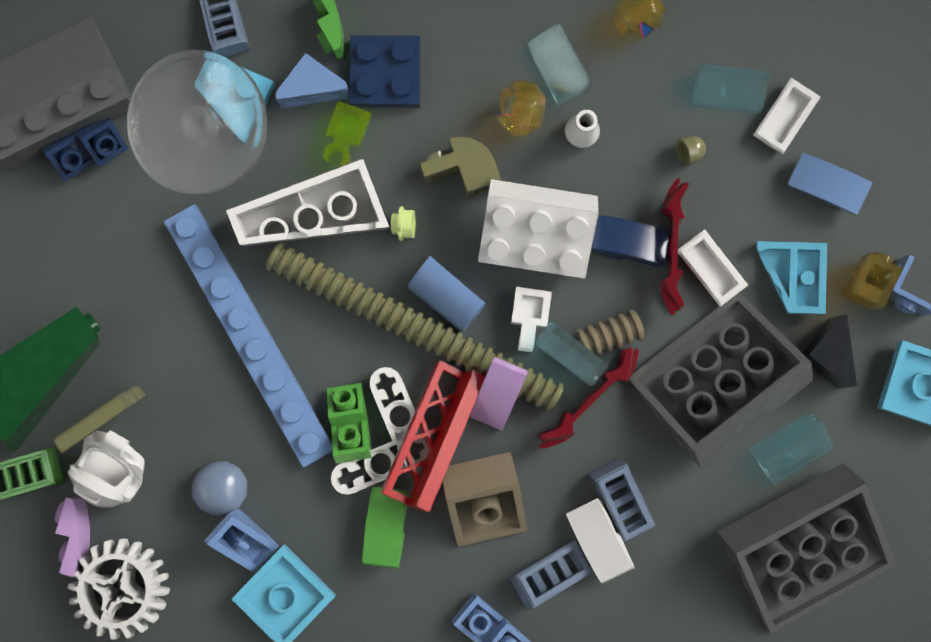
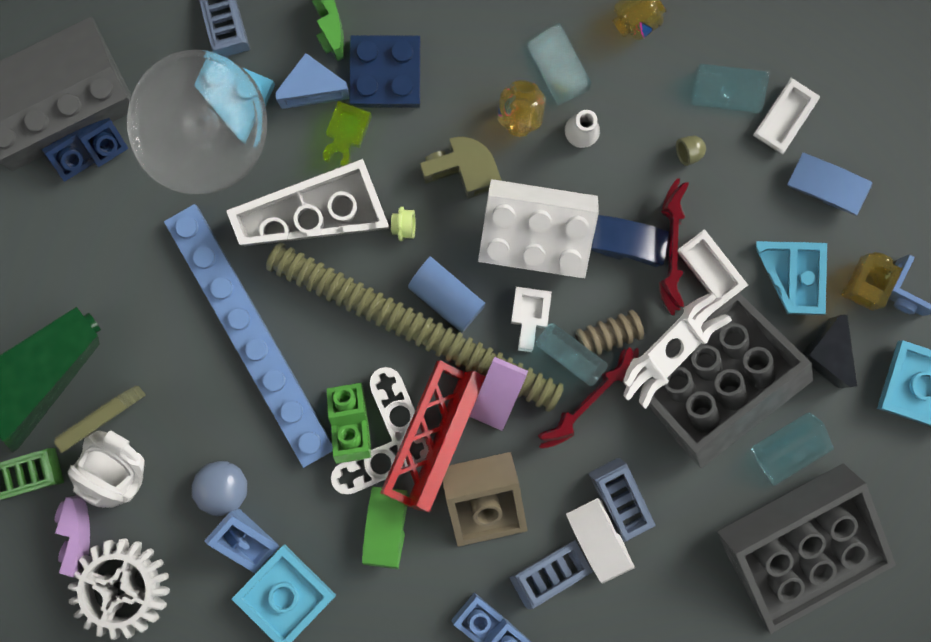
none -> white piece [623,293,732,409]

